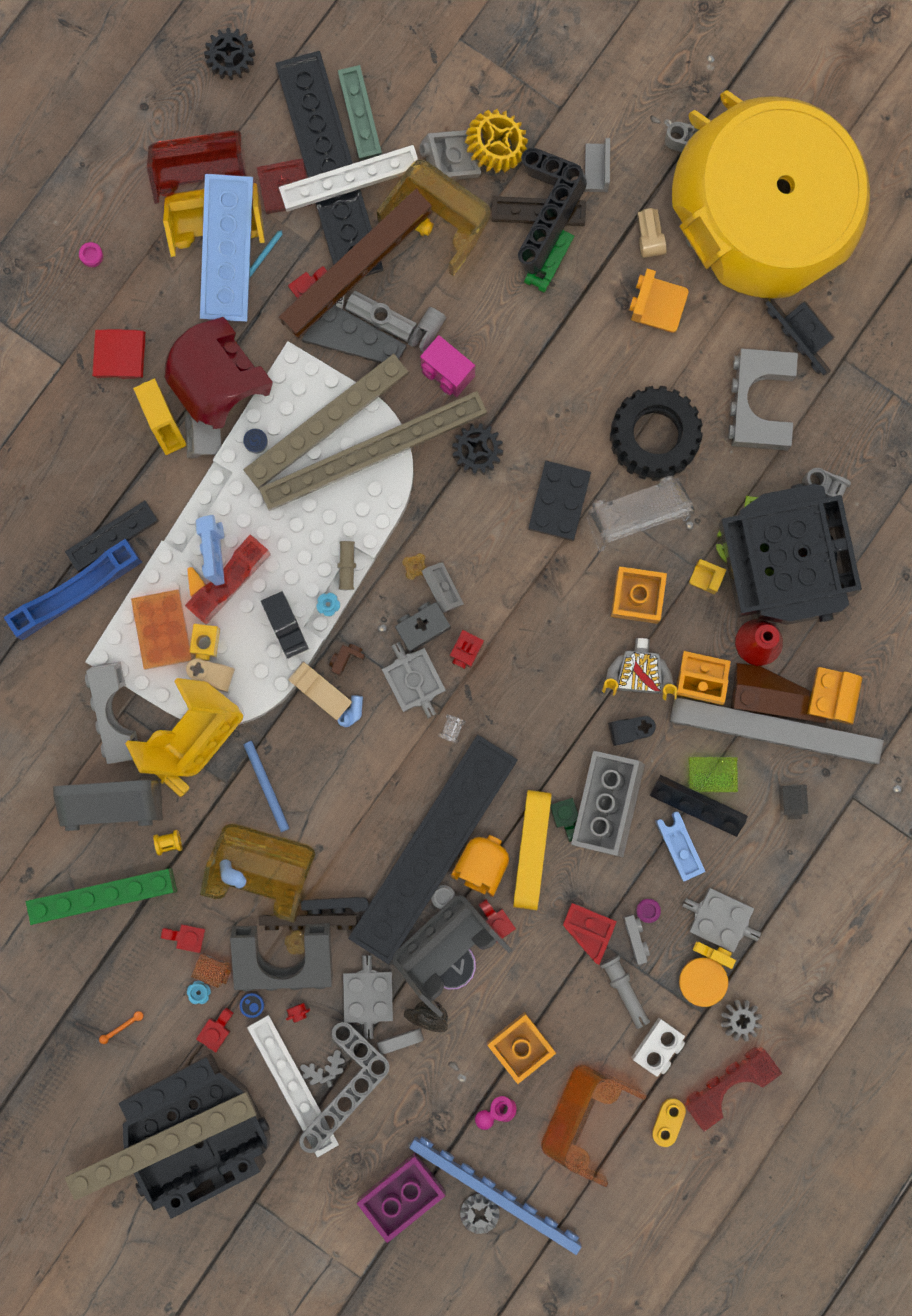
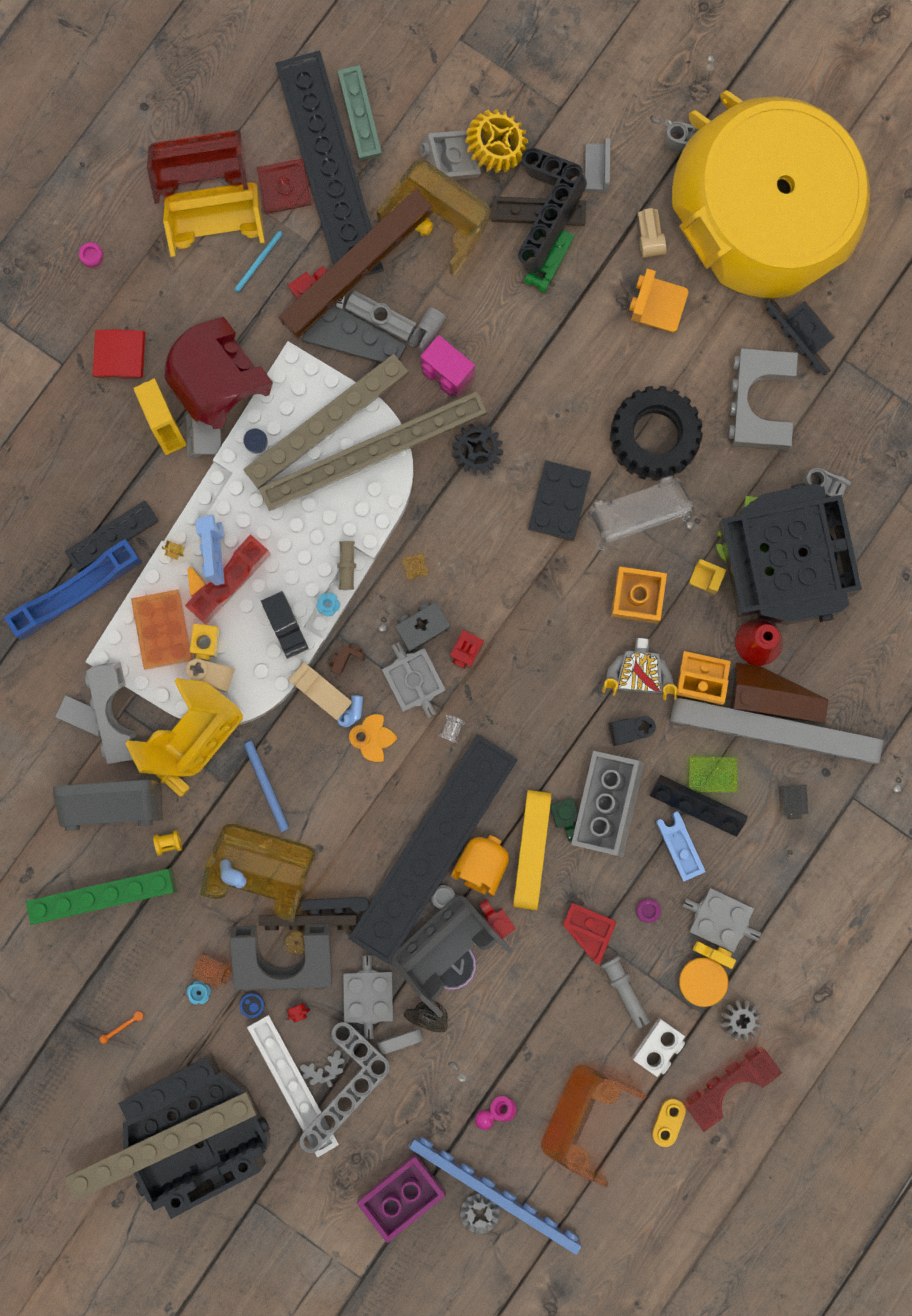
red plate [161,924,206,953] -> none
red plate [196,1008,234,1052] -> none
light blue plate [200,174,254,322] -> none
black gear [204,27,255,80] -> none
white plate [279,145,421,212] -> none
light grey plate [422,562,464,613] -> none
light orange brick [487,1012,556,1084] -> none
light grey plate [623,914,650,965] -> none
light orange brick [807,667,863,725] -> none
none -> light grey tile [55,695,101,737]
none -> clear yellow plate [162,540,185,560]
none -> light orange plate [349,714,397,762]

